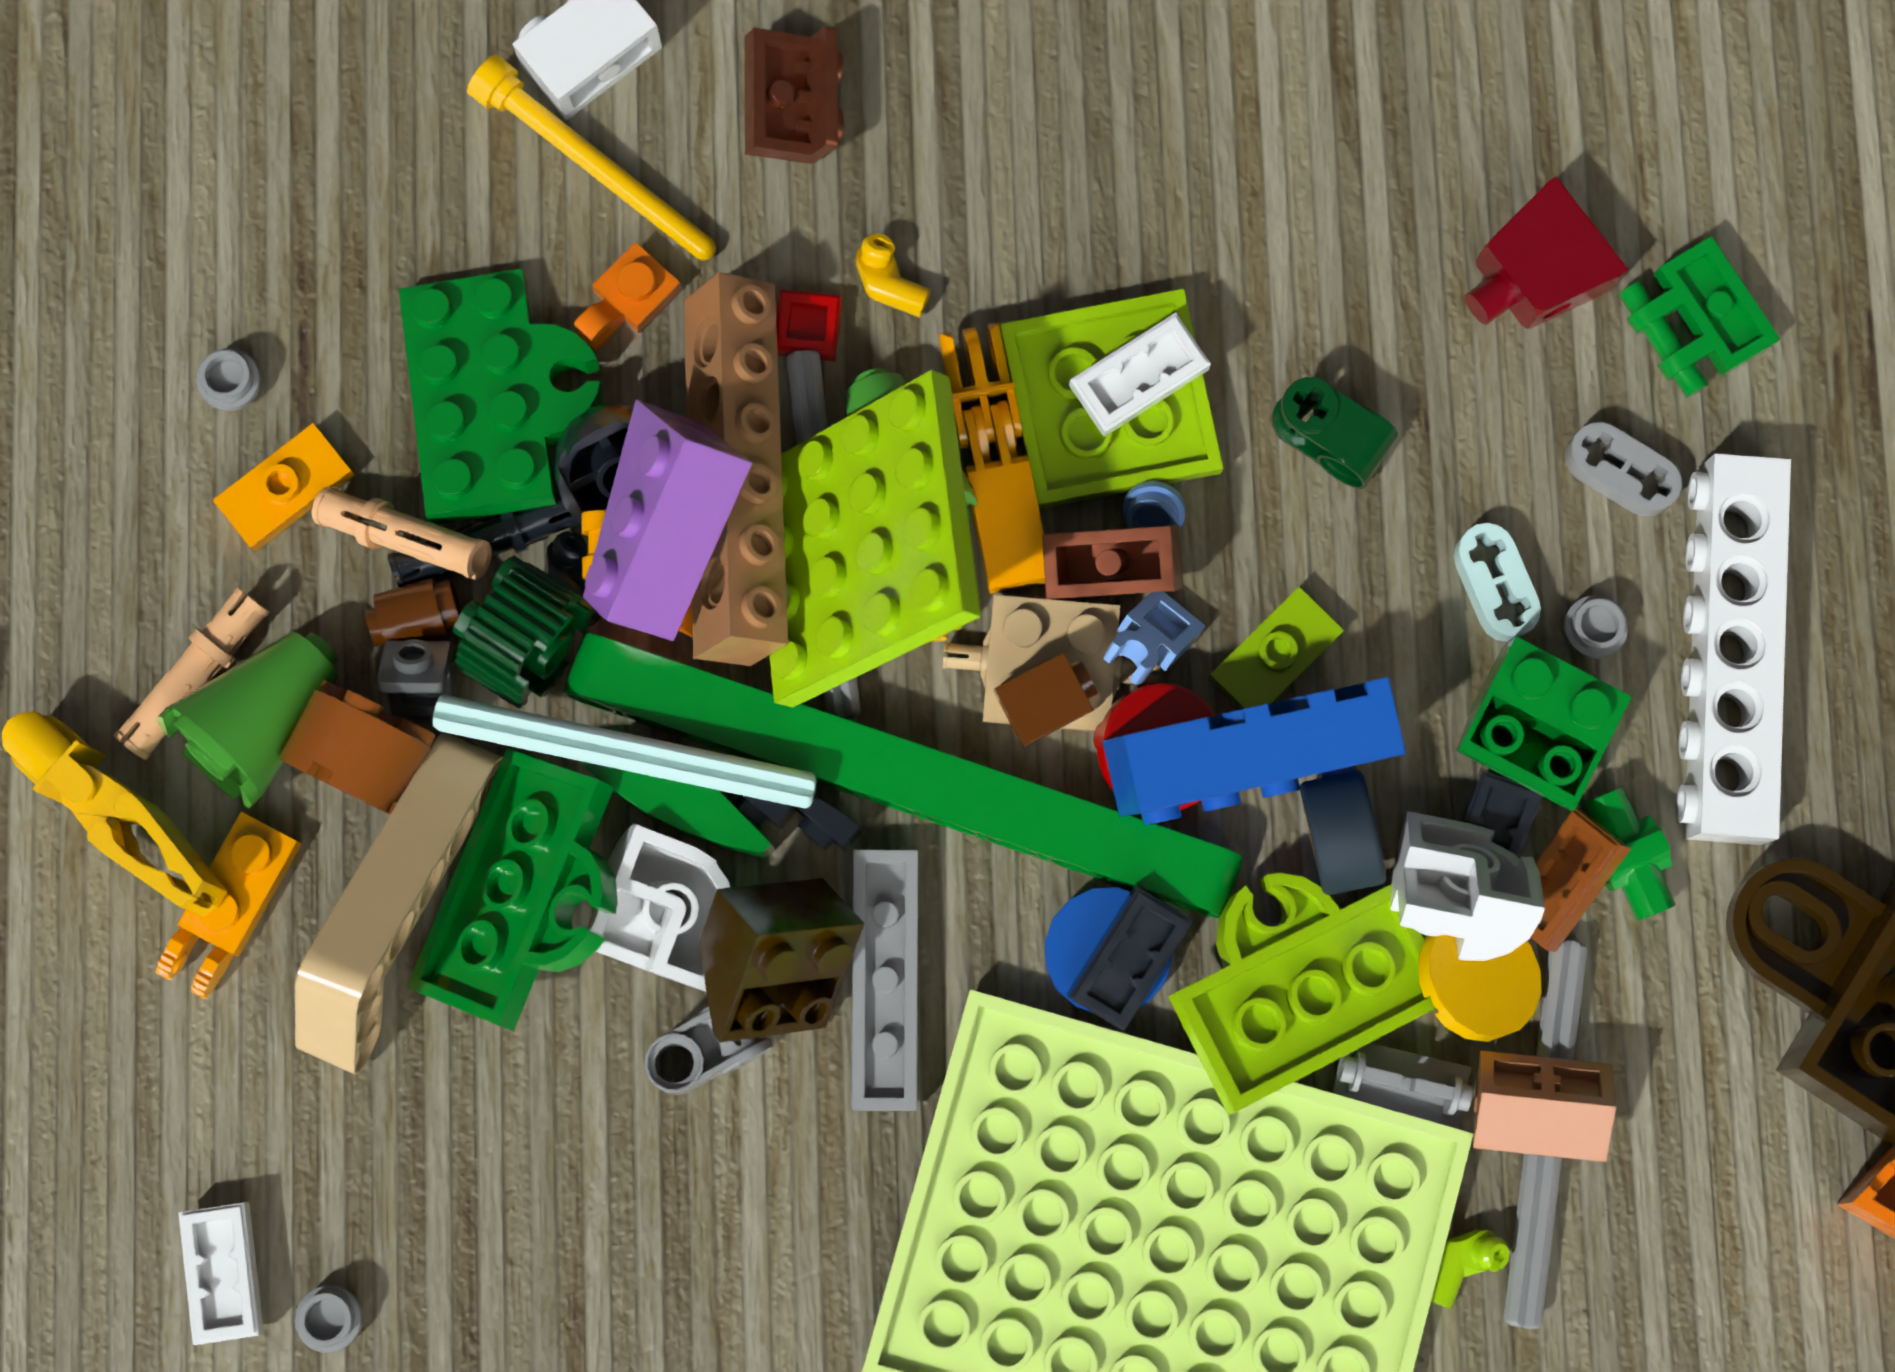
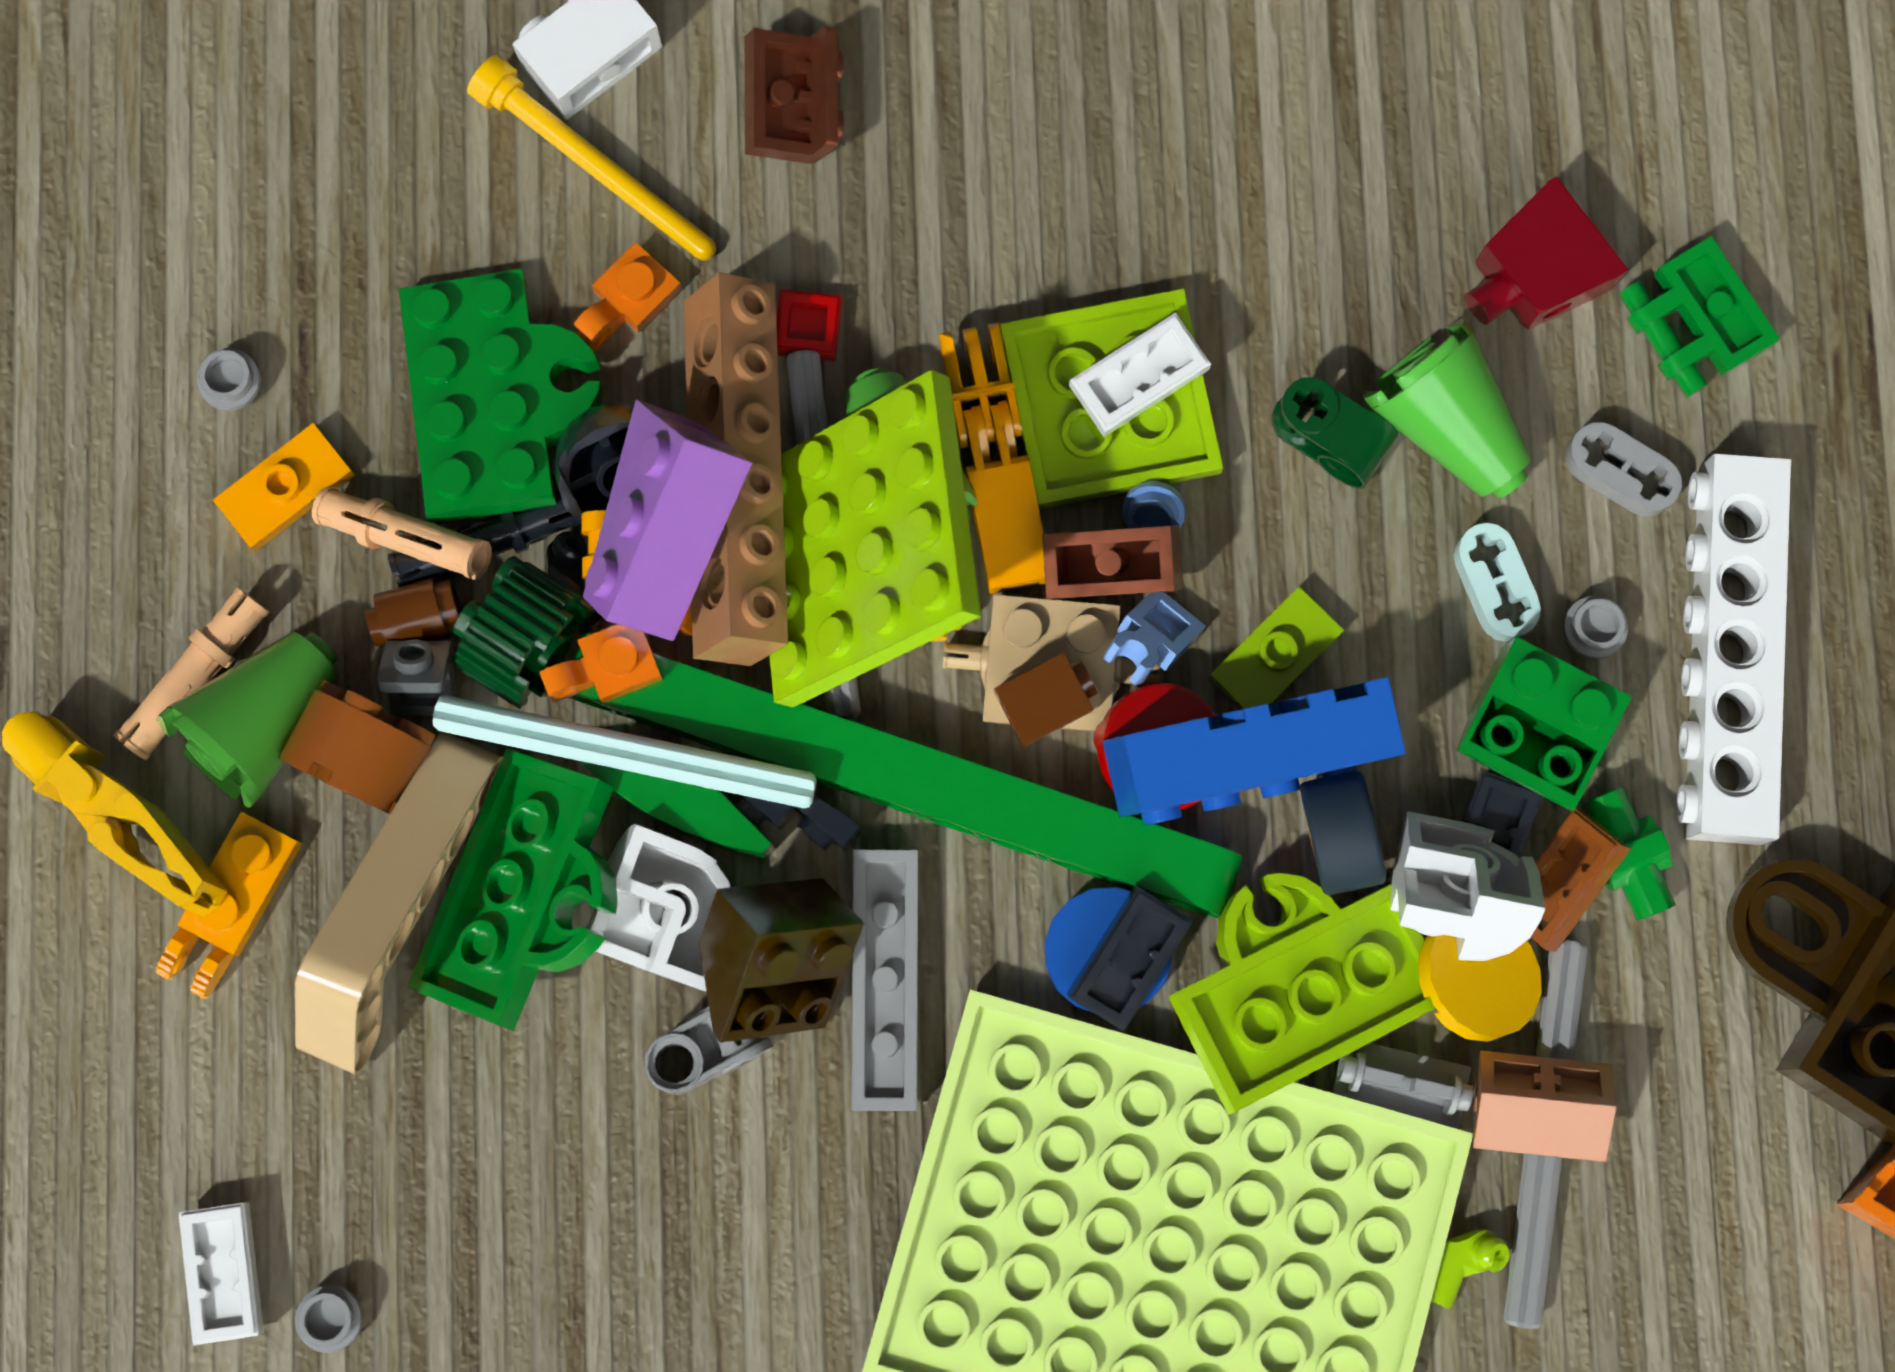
yellow arm [856,233,931,318] -> none
none -> orange plate [540,624,663,703]
none -> bright green cone [1363,319,1531,499]

